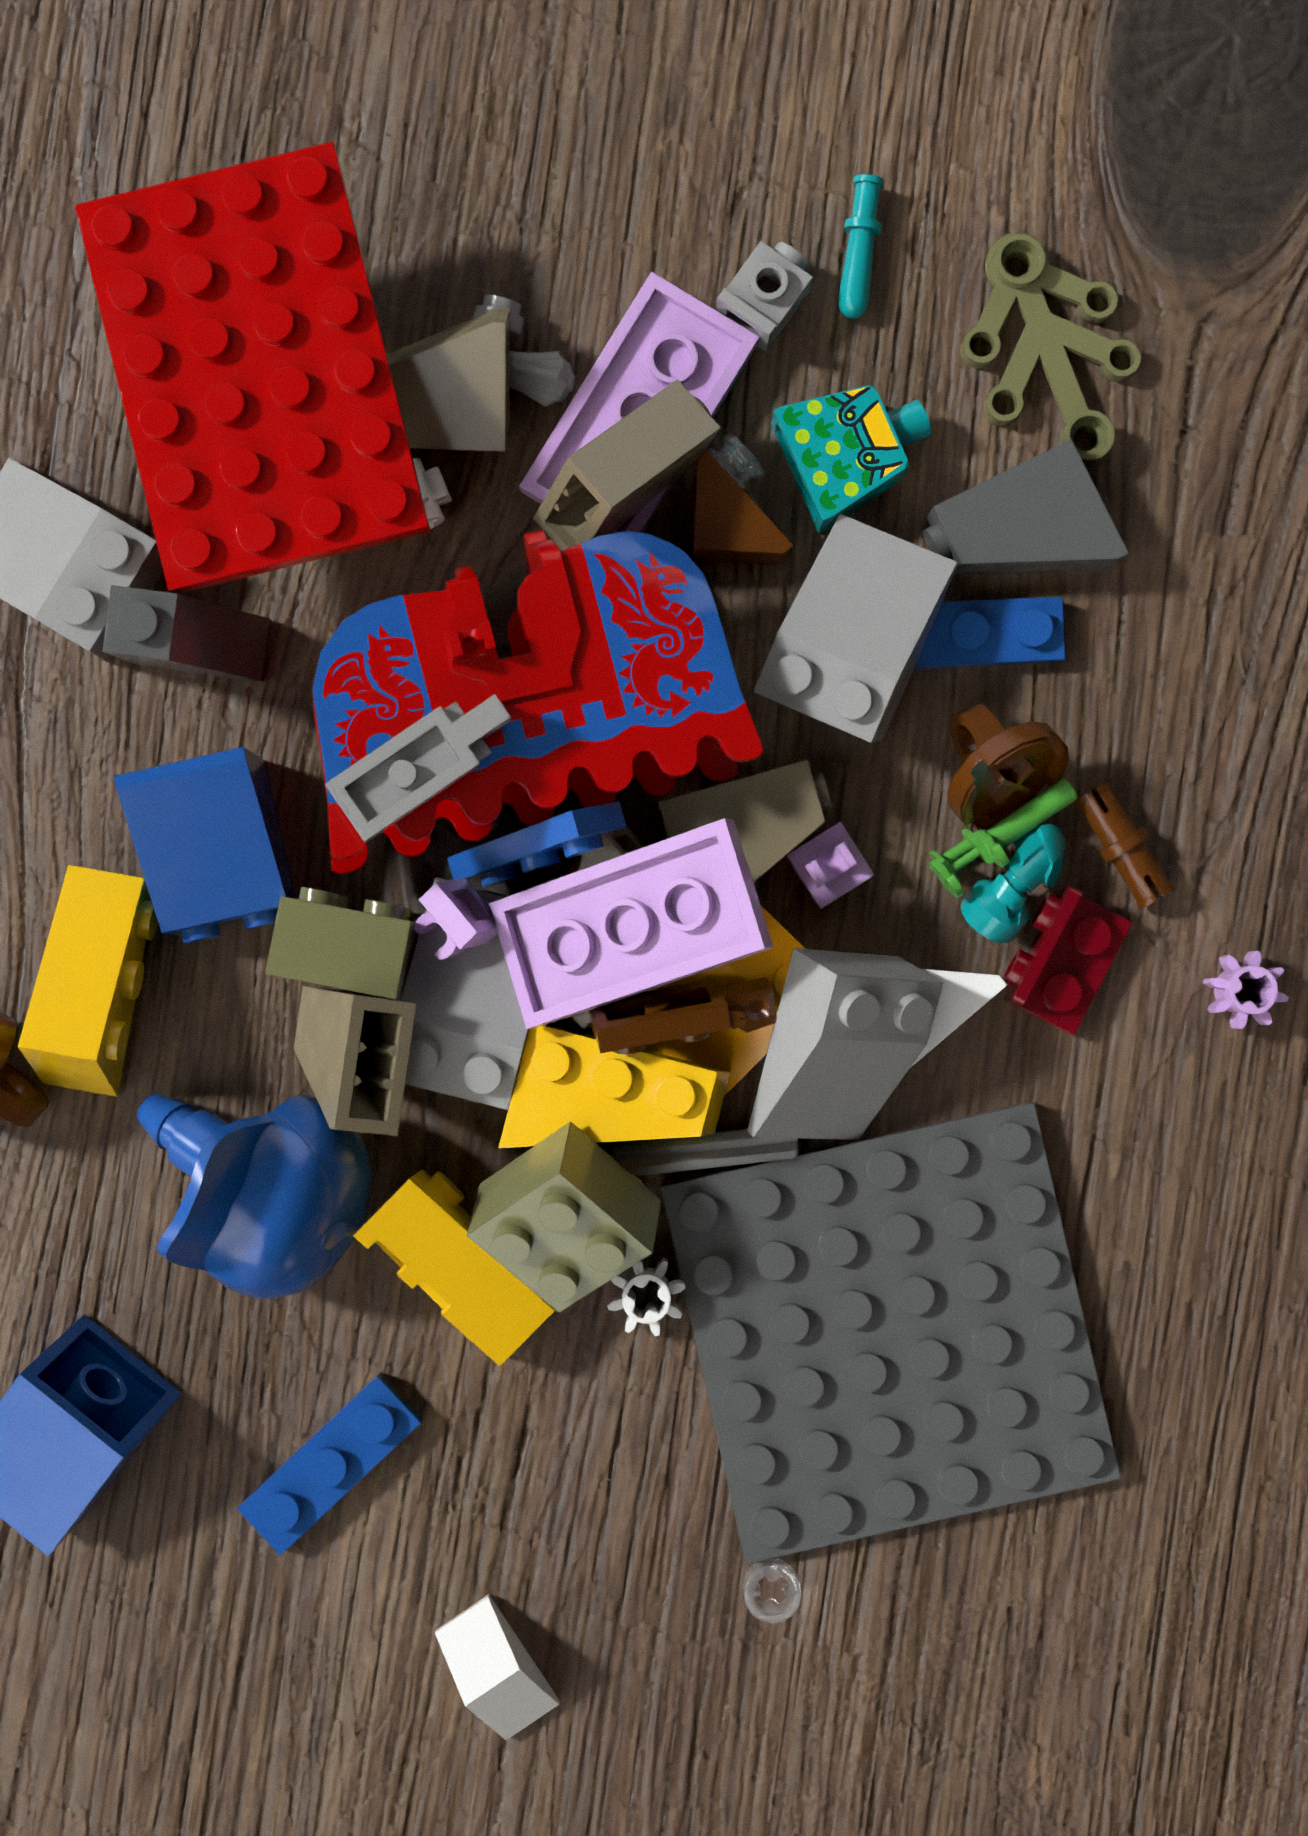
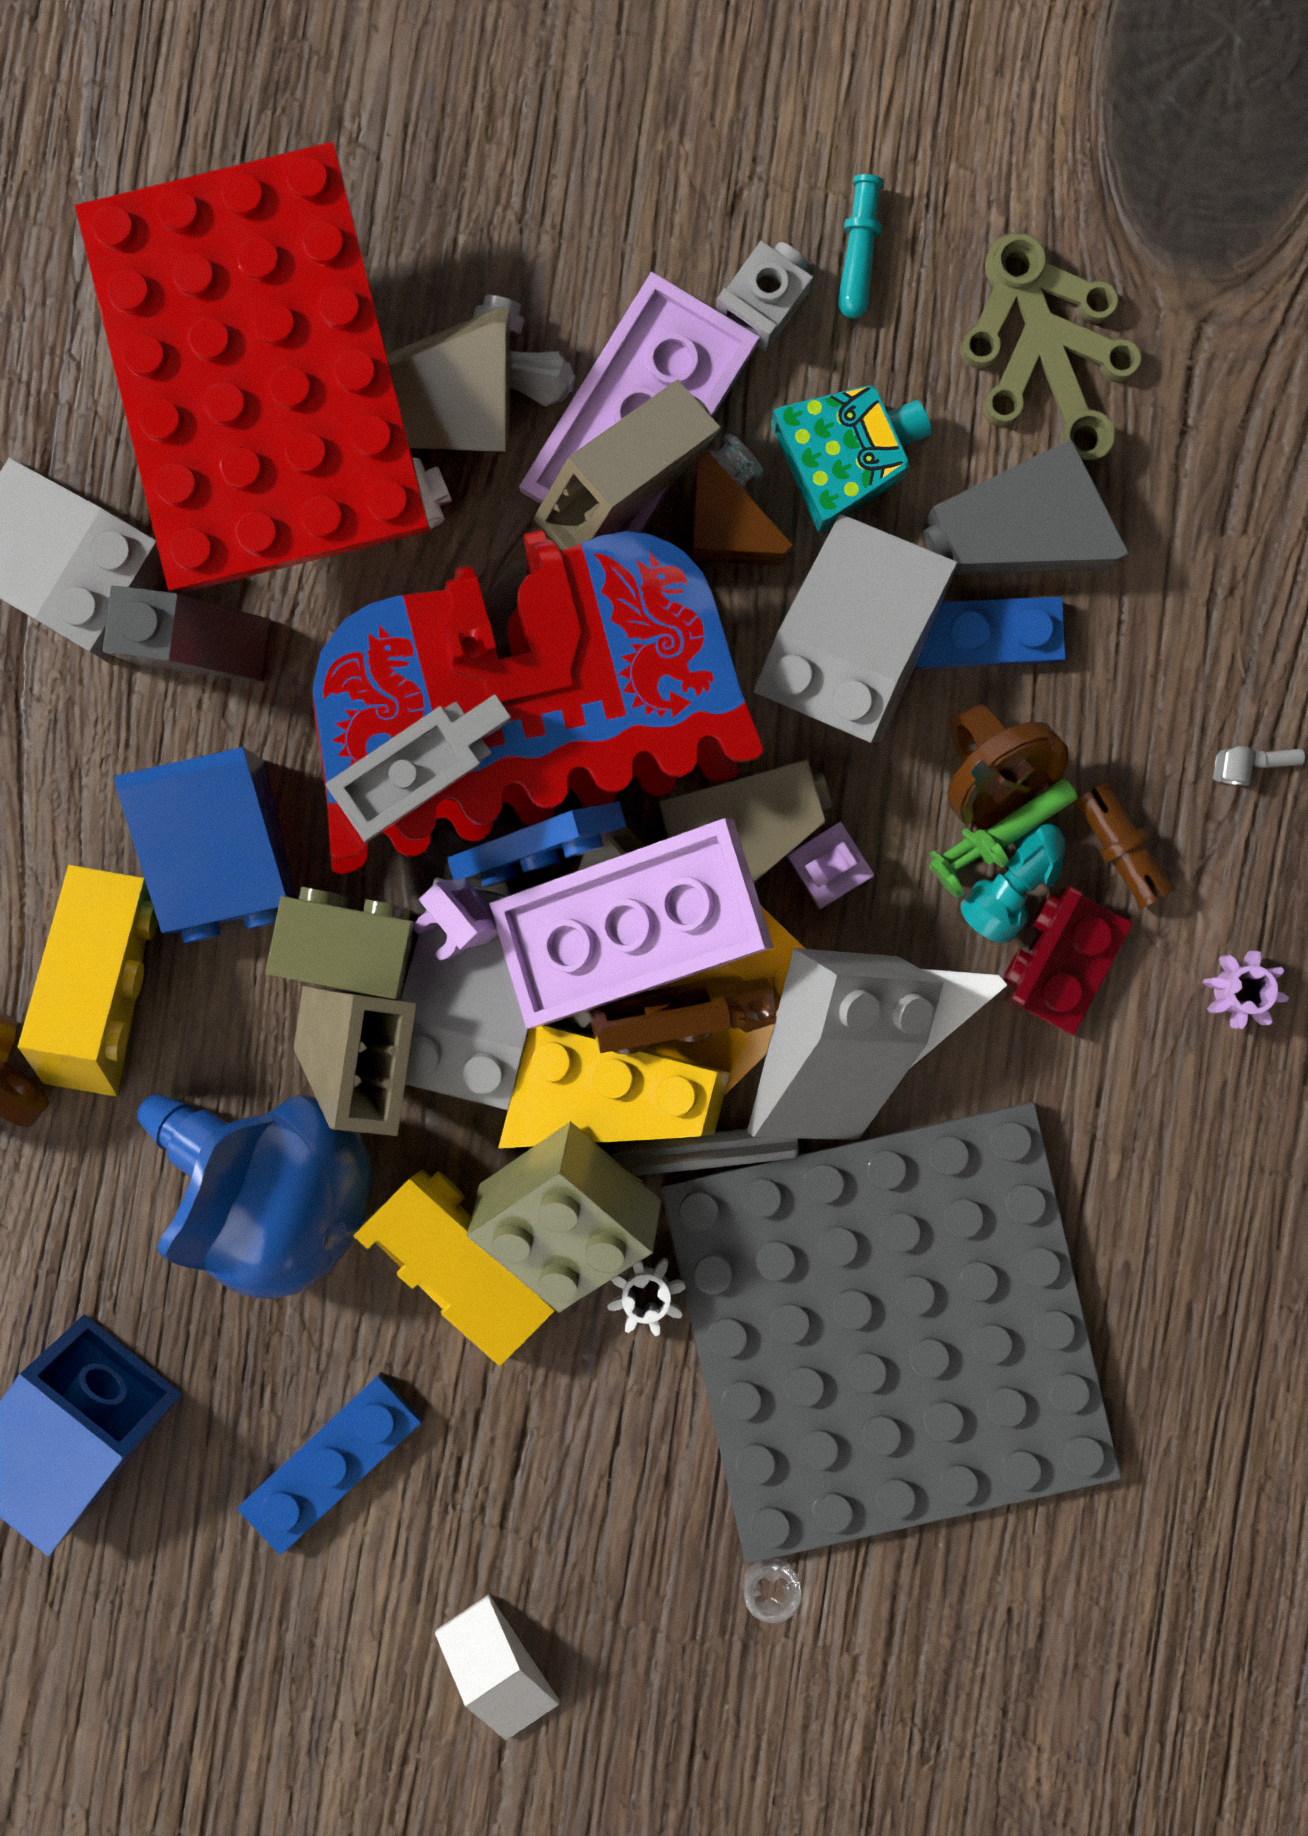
none -> light grey hand [1213,746,1305,786]

